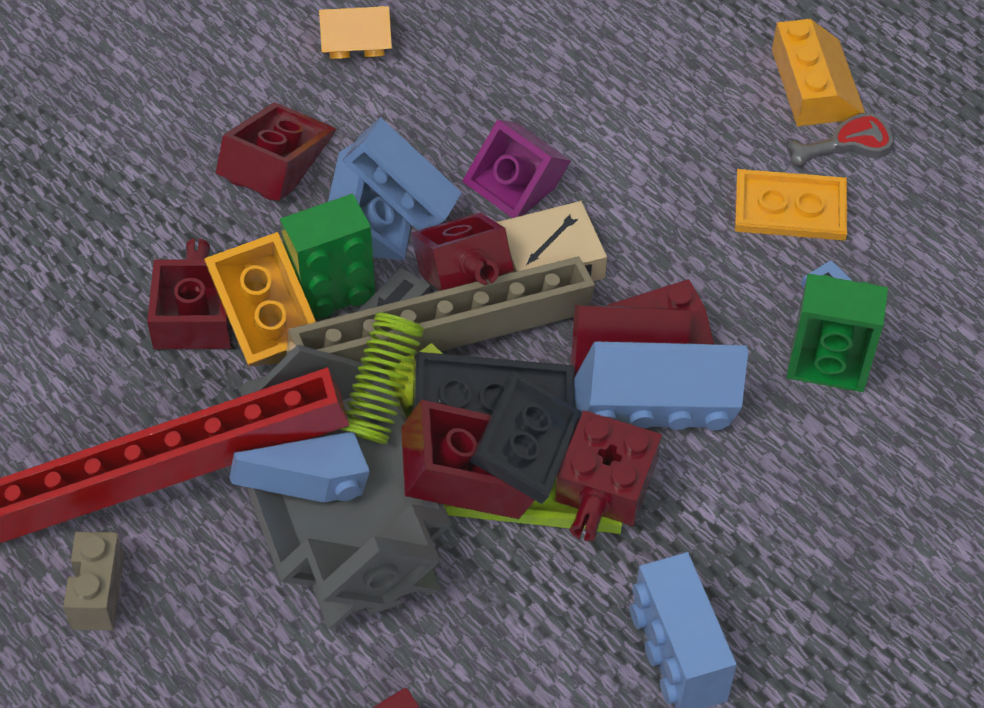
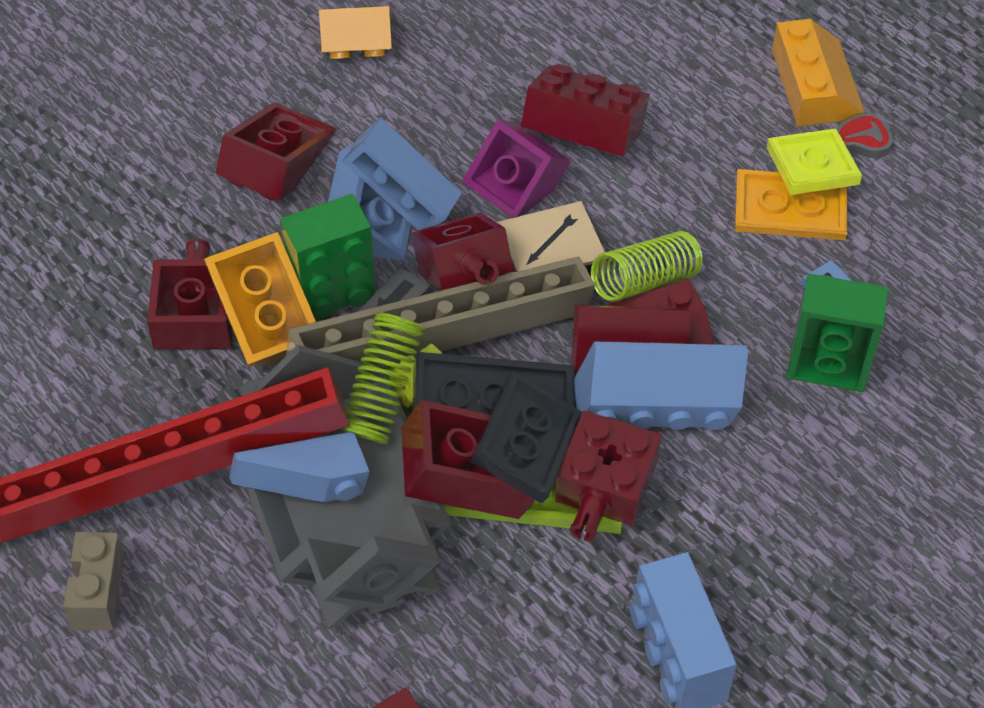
none -> dark red brick [520,64,650,157]
none -> lime piece [591,231,702,302]
none -> neon yellow plate [767,129,862,195]

